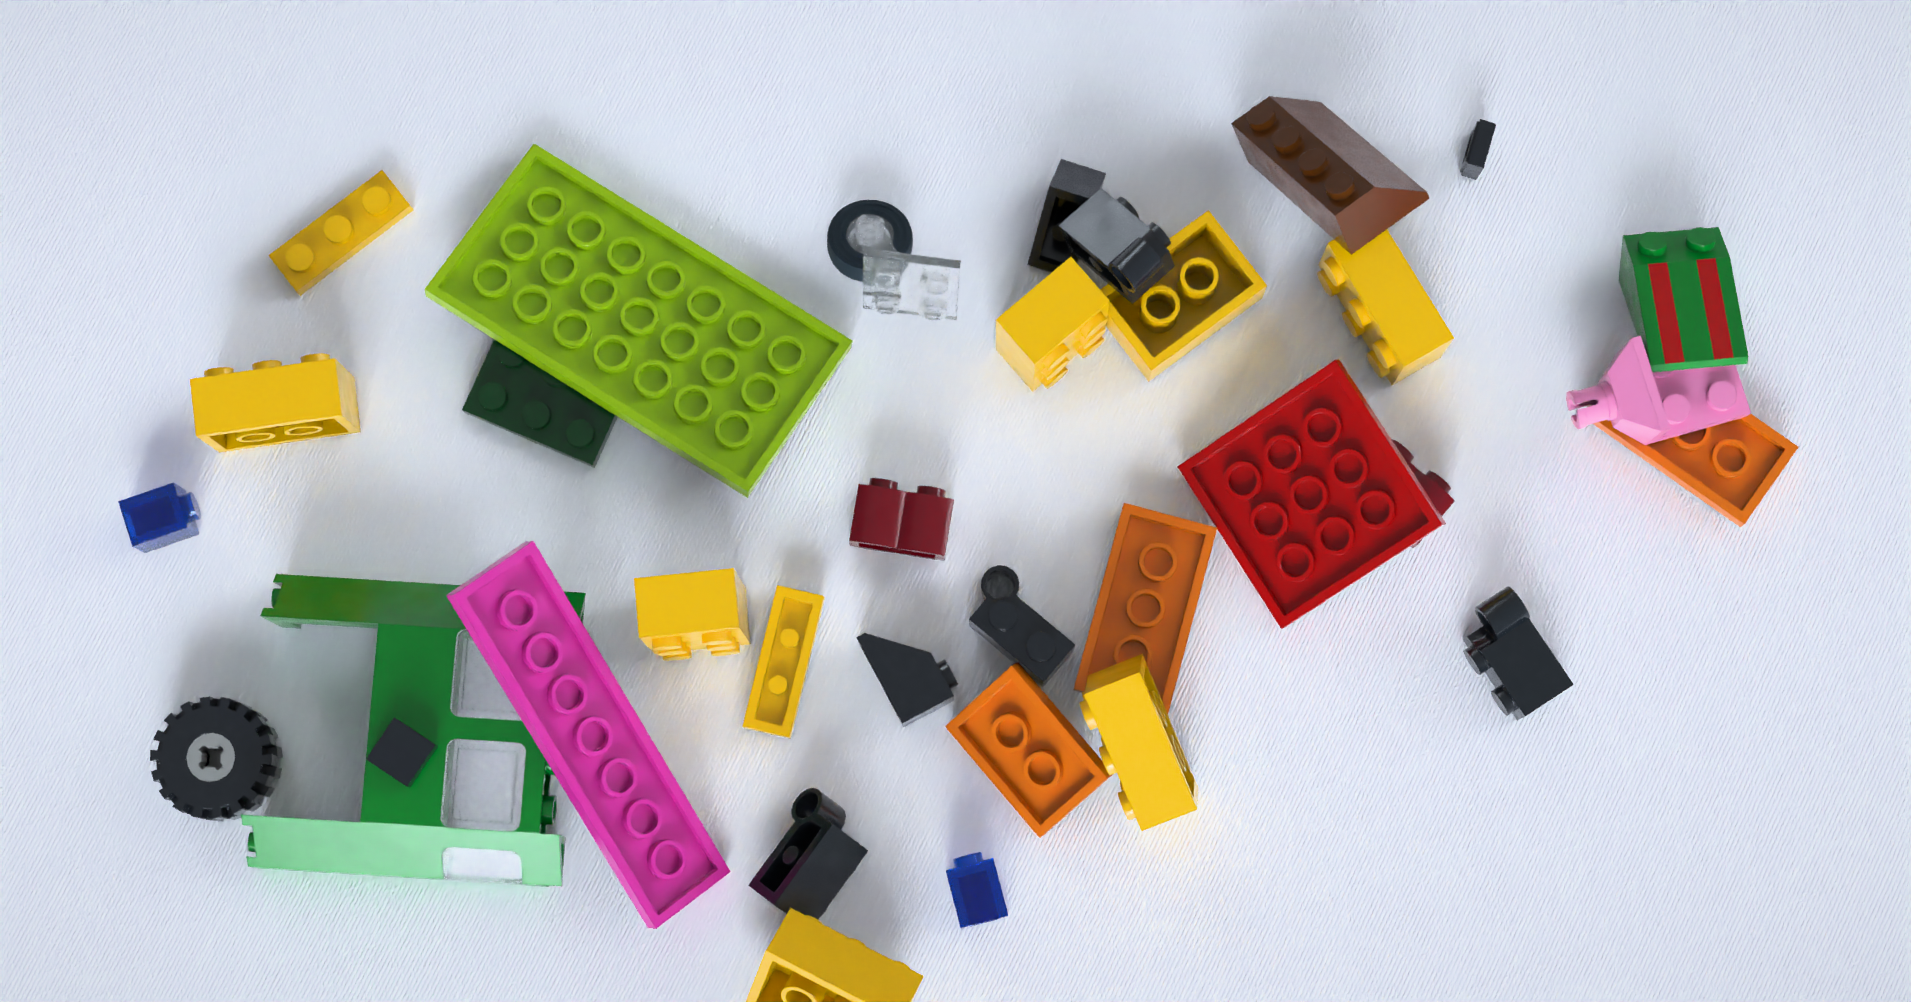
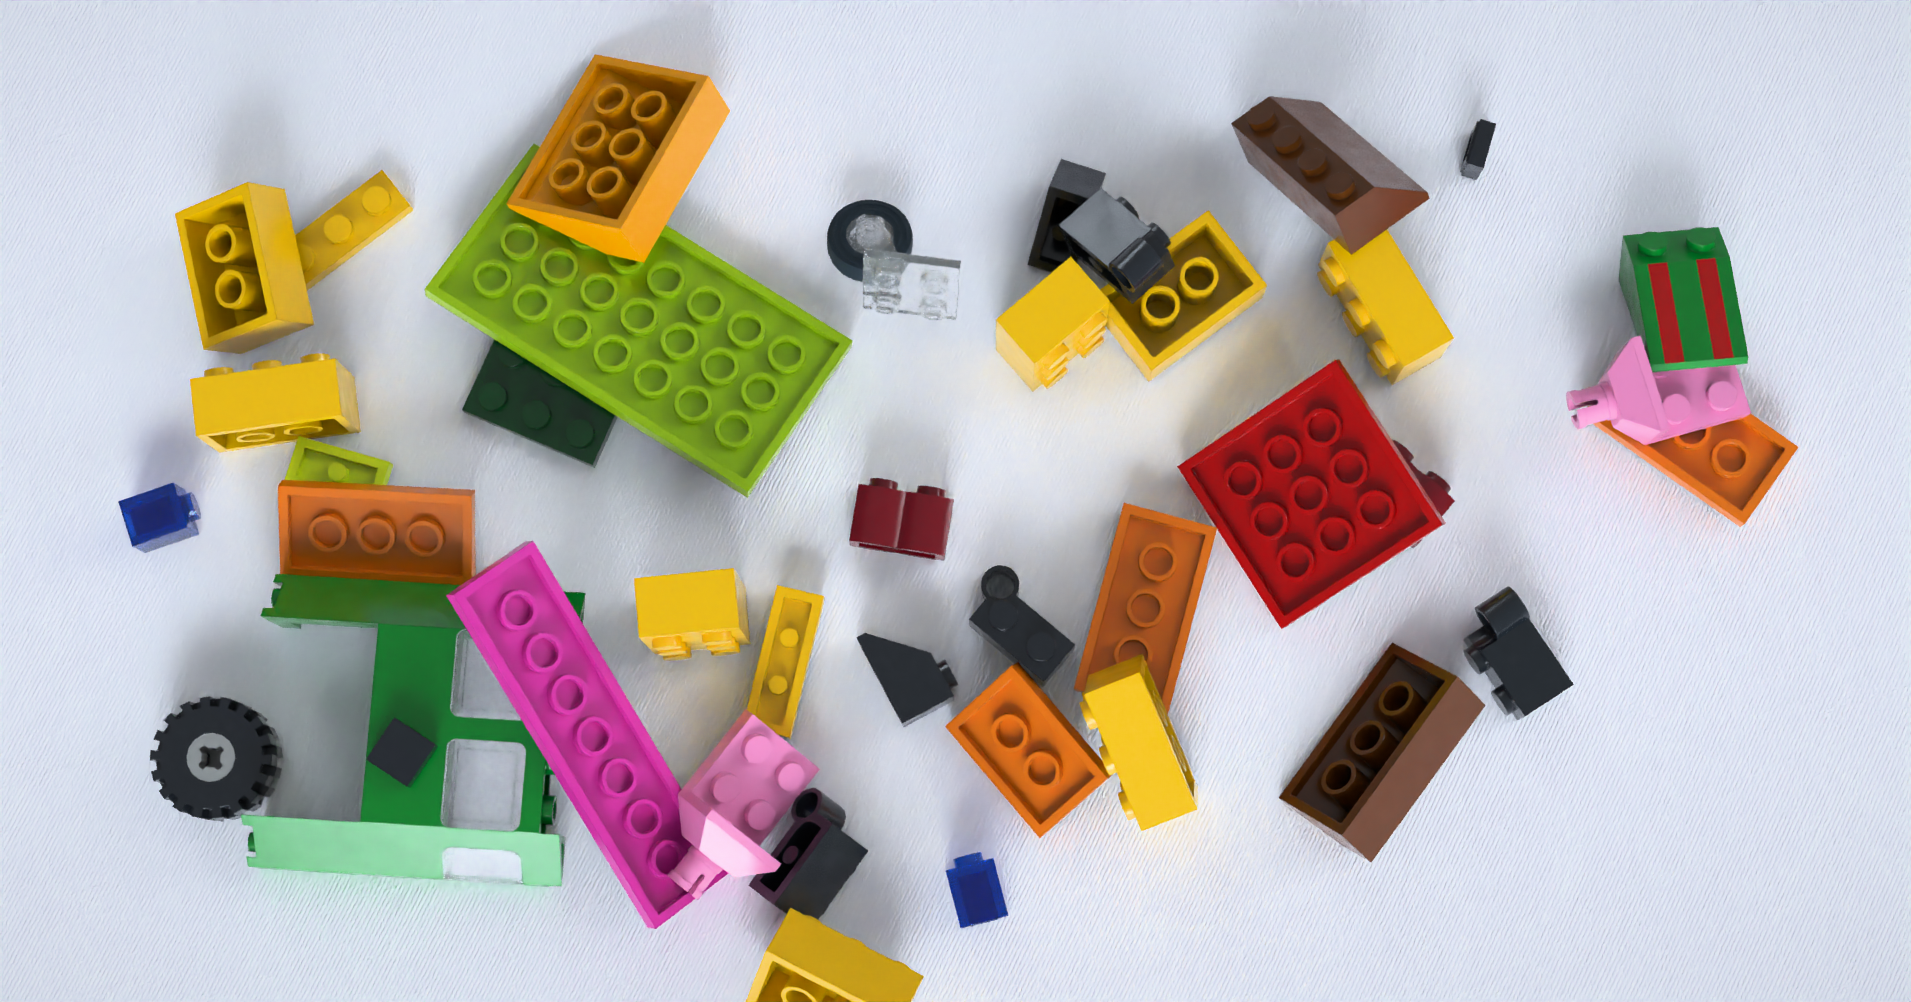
none -> yellow brick [175,182,314,354]
none -> orange plate [278,480,476,585]
none -> neon yellow plate [284,436,393,485]
none -> light orange slope [506,54,730,263]
none -> bright pink plate [667,709,820,900]
none -> reddish brown slope [1279,643,1486,863]

